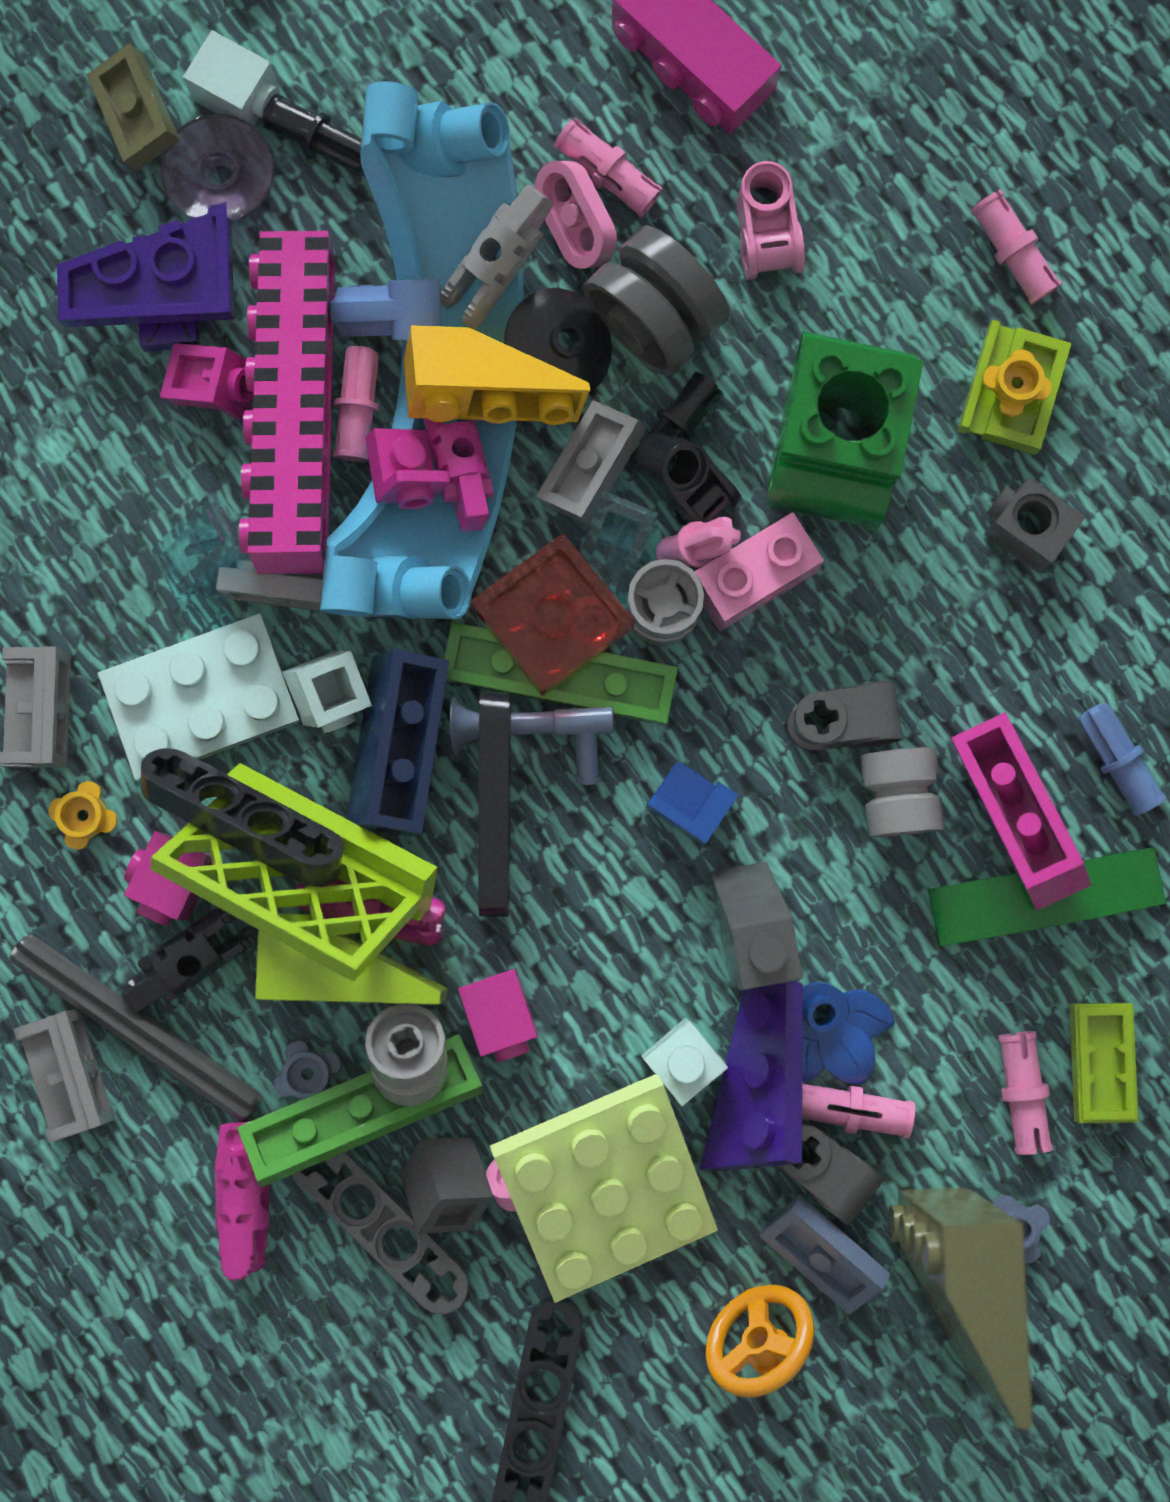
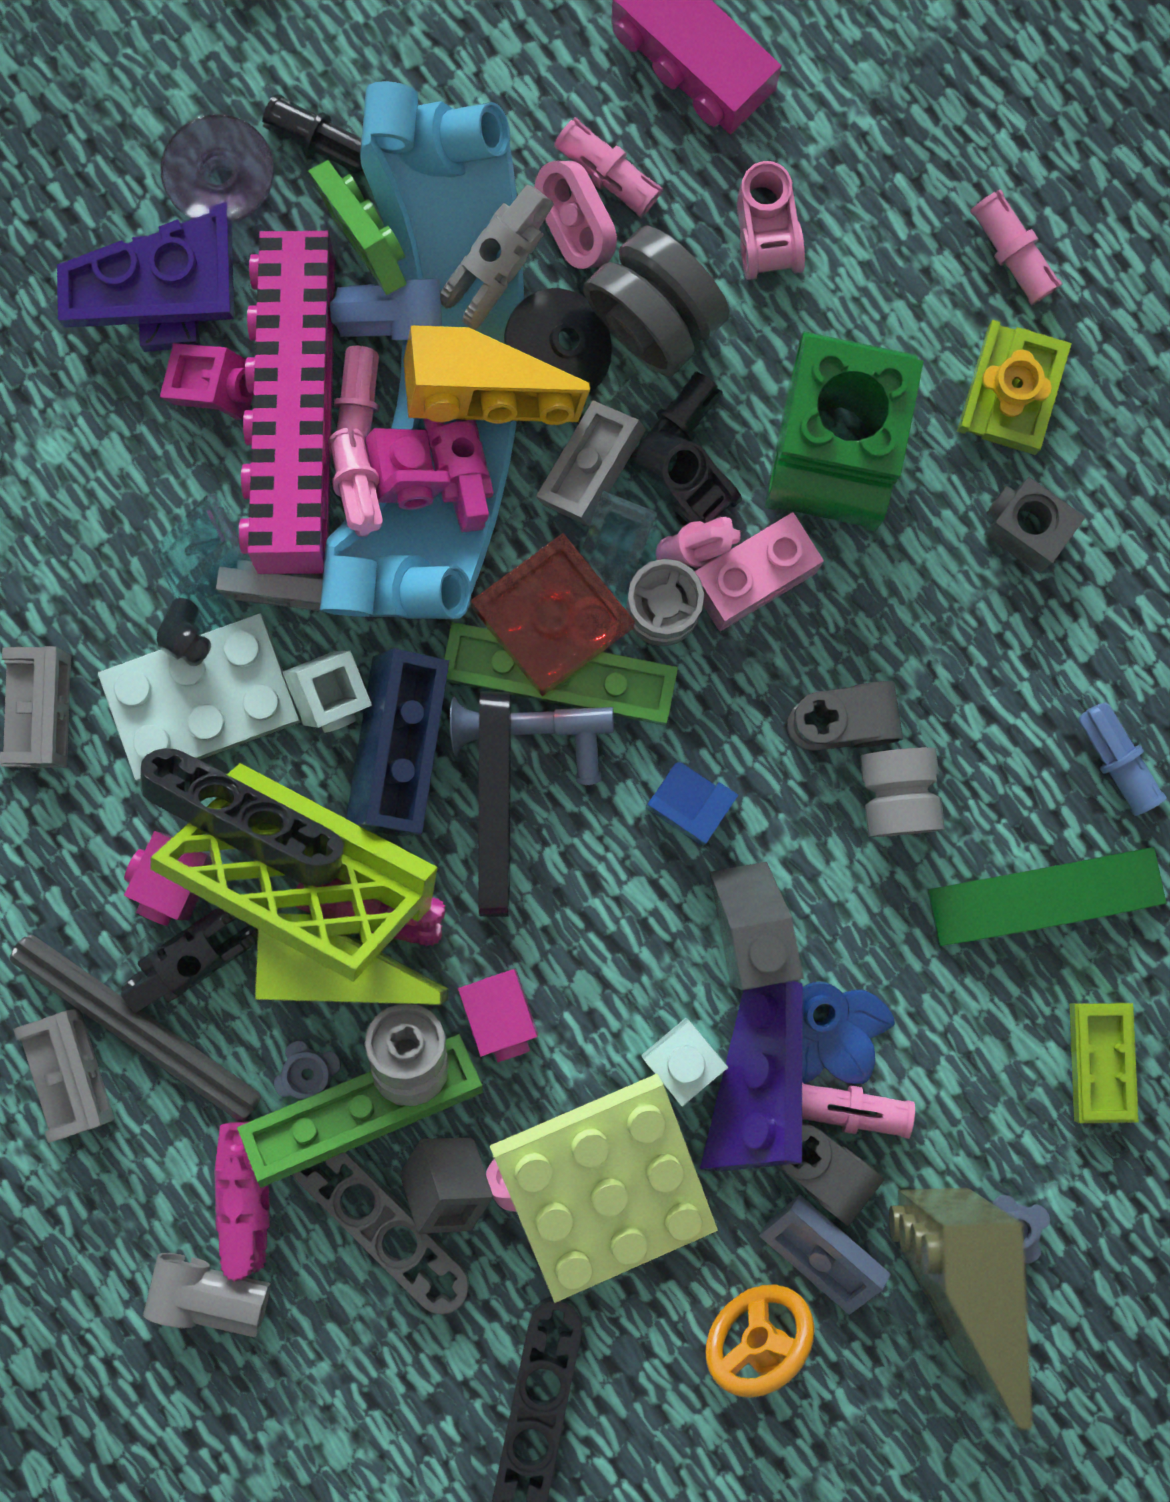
yellow plate [48,781,118,850] -> none
olive plate [87,43,180,171] -> none
light aqua brick [183,30,279,132] -> none
dark pink brick [951,712,1092,911] -> none
bright pink pin [998,1031,1053,1155] -> none
none -> light grey piece [143,1253,271,1338]
none -> black arm [157,598,211,666]
none -> bright green plate [308,160,407,295]
none -> bright pink axle [328,428,383,537]

